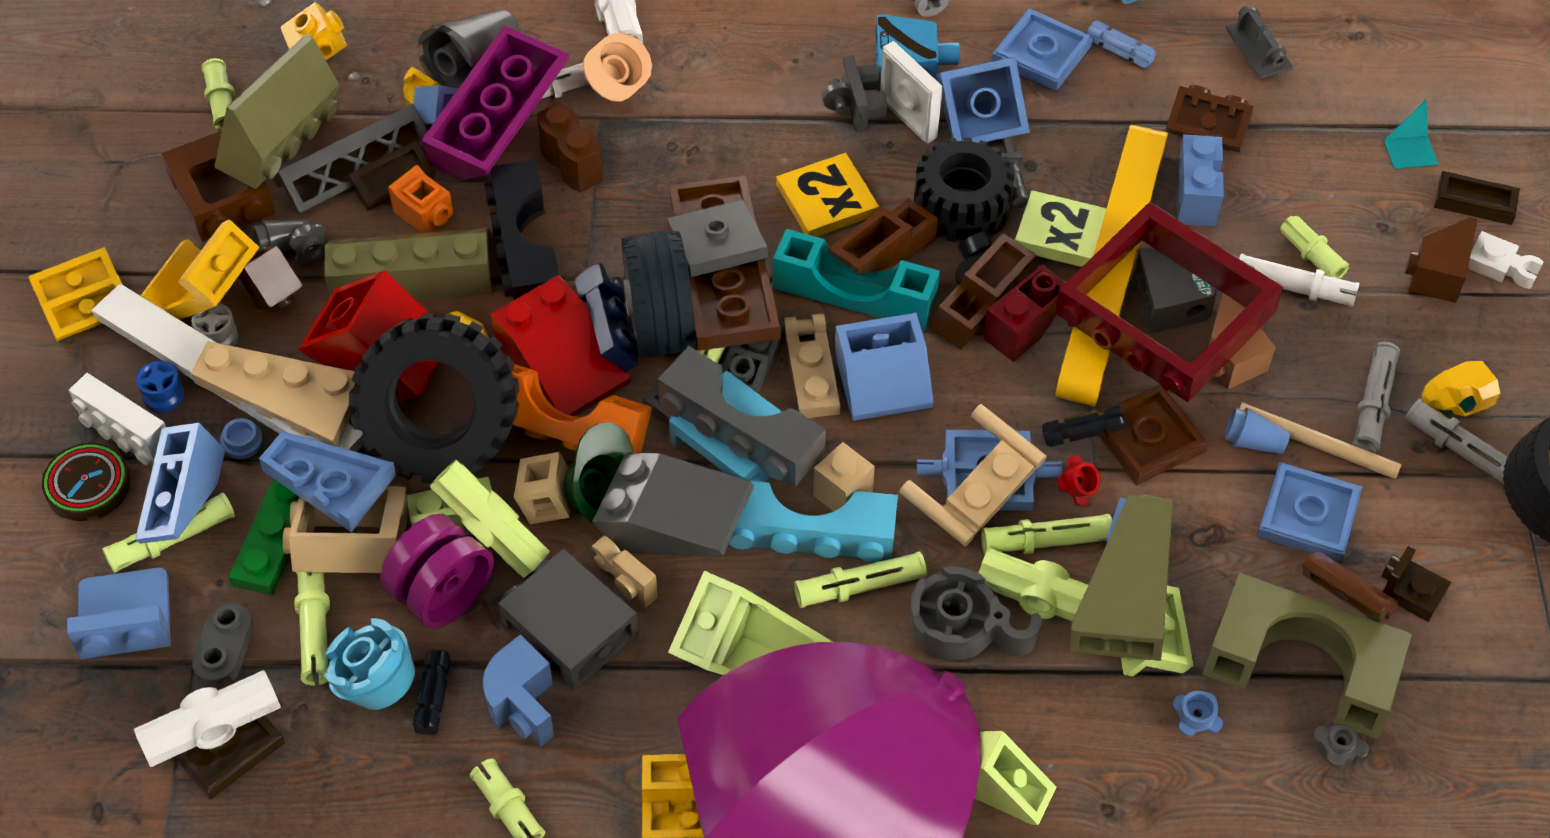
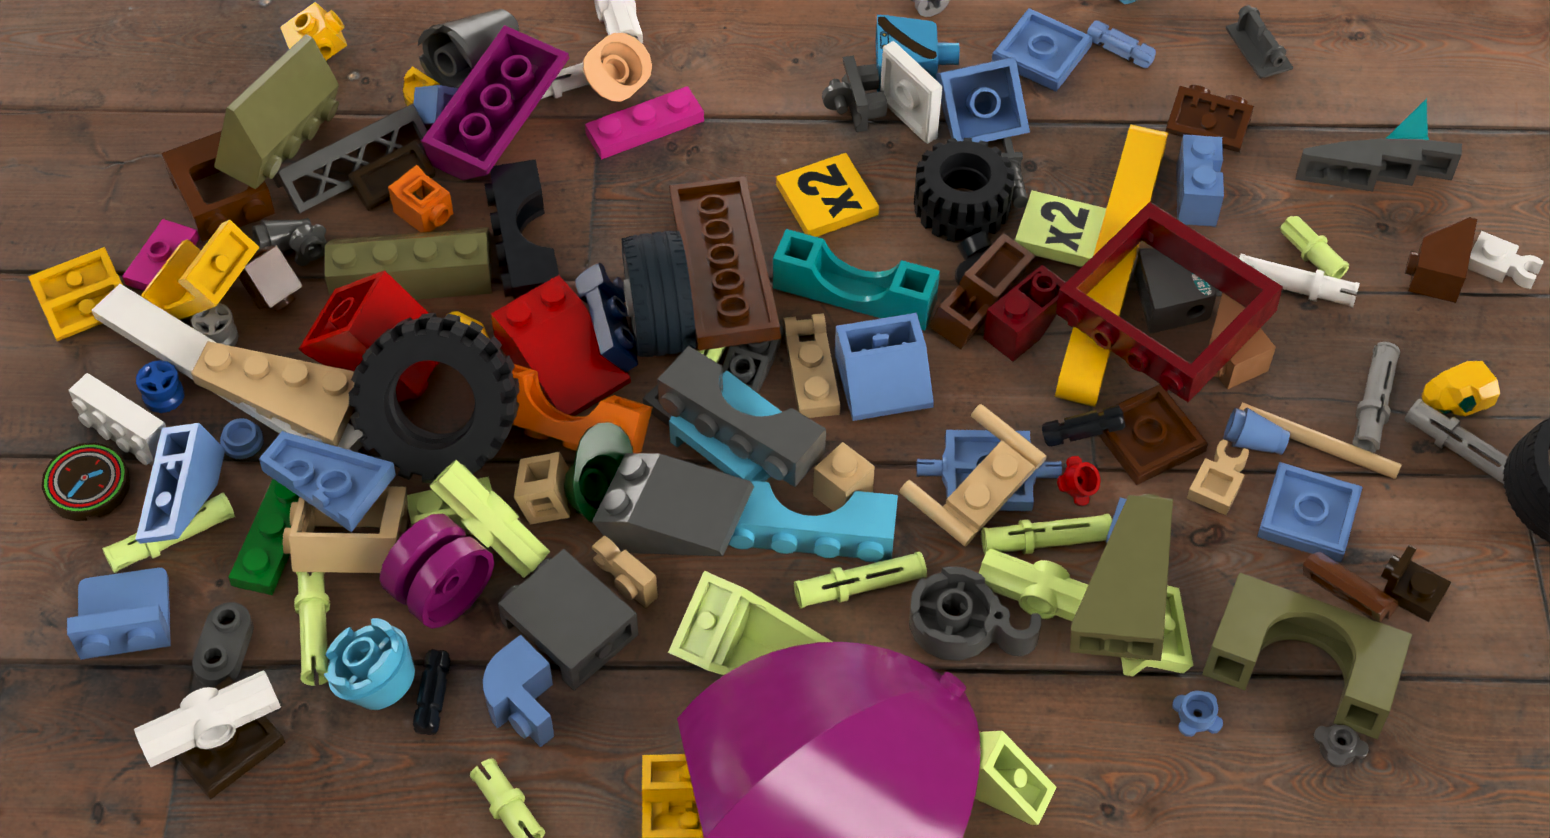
yellowish green pin [201,58,236,131] -> none
reddish brown brick [537,102,603,192] -> none
dark grey plate [667,200,768,277] -> none
reddish brown slope [828,198,938,274] -> none
dark brown tile [1434,171,1520,225] -> none
none -> dark pink plate [122,219,200,291]
none -> dark pink plate [585,86,704,160]
none -> tan plate [1187,439,1249,515]
none -> dark grey slope [1296,139,1462,192]

